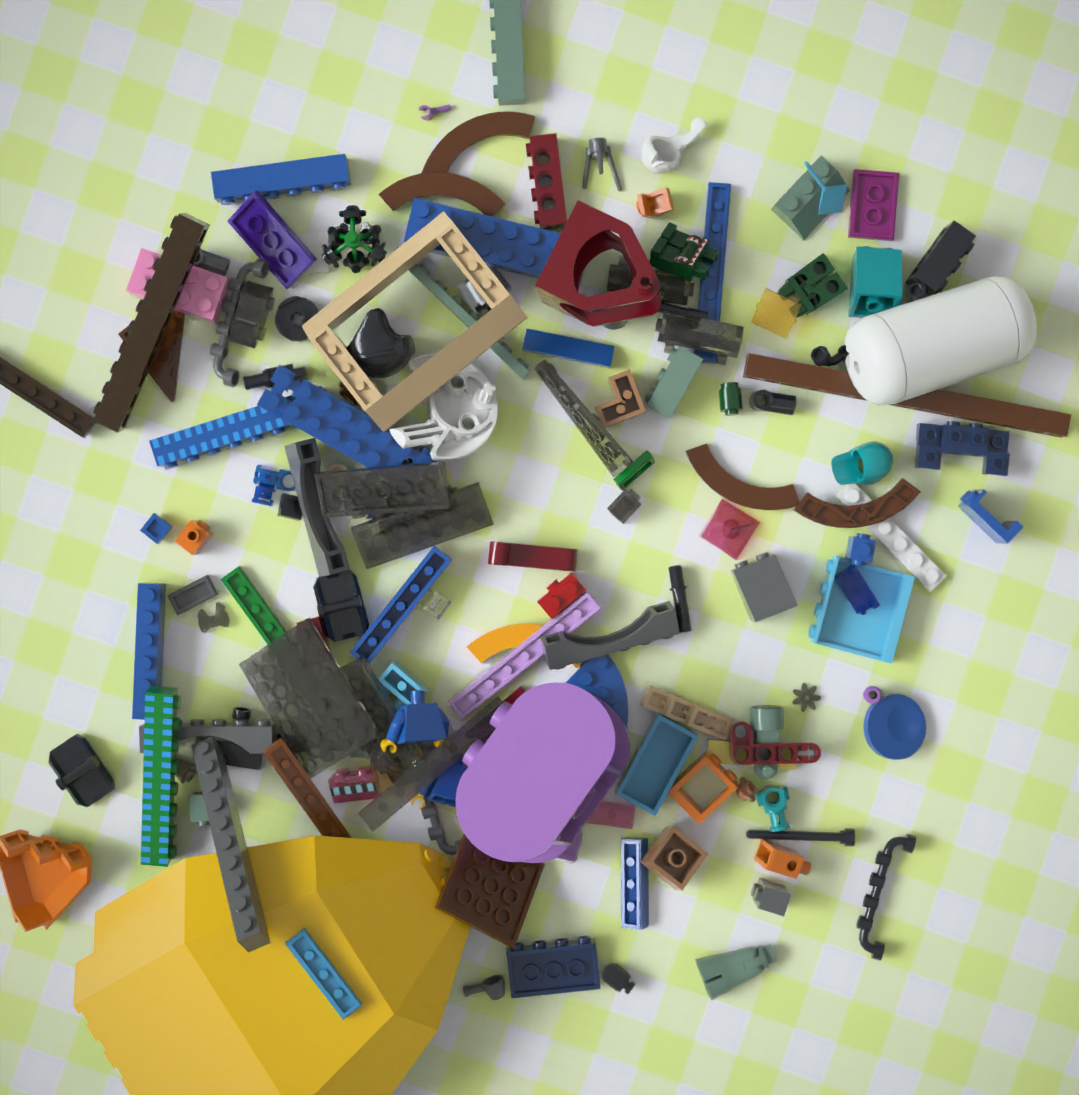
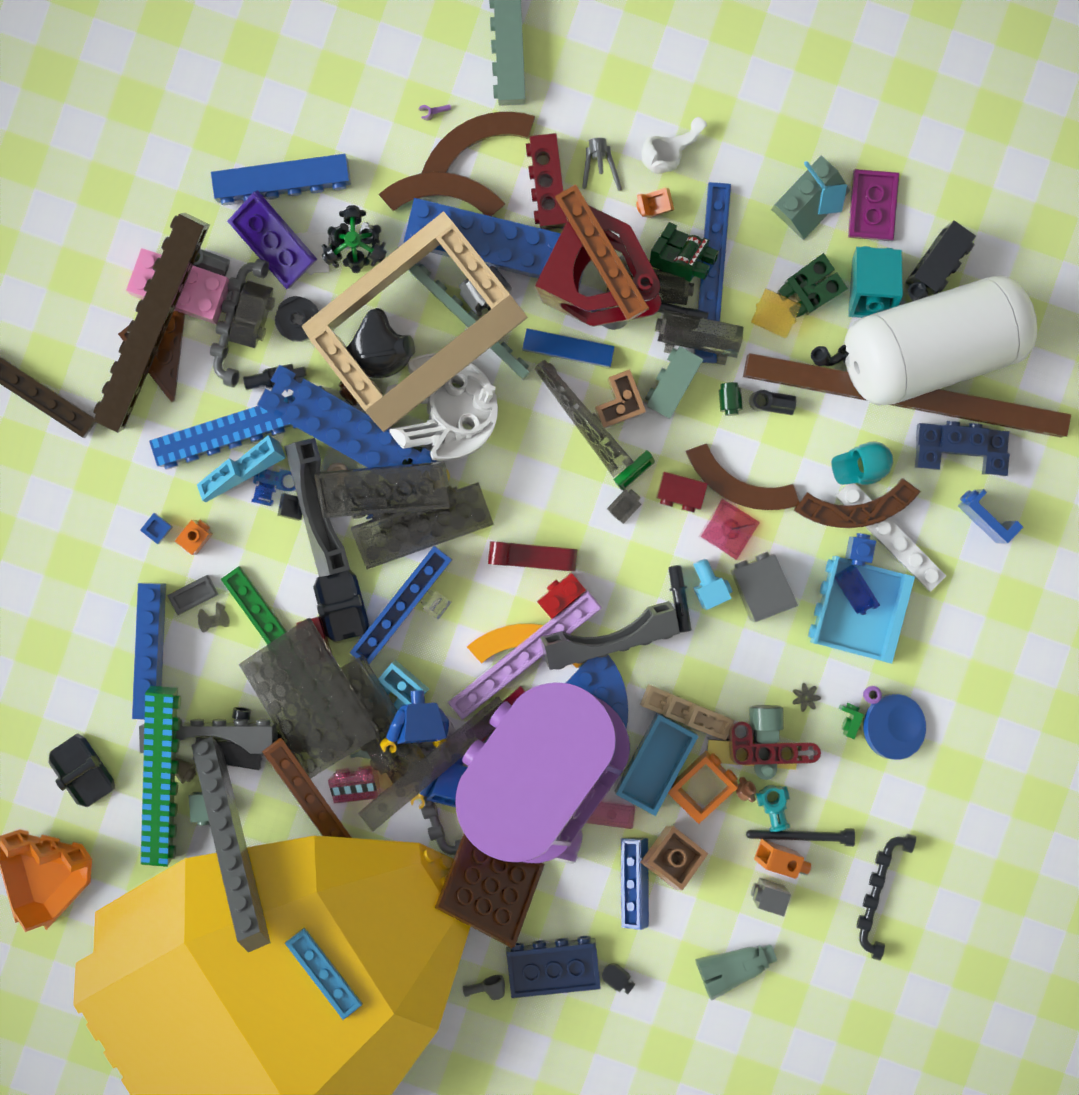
none -> medium azure slope [197,435,286,502]
none -> dark orange plate [555,184,649,321]
none -> dark red brick [656,472,708,513]
none -> medium azure brick [693,559,733,610]
none -> green bracket [839,703,864,740]

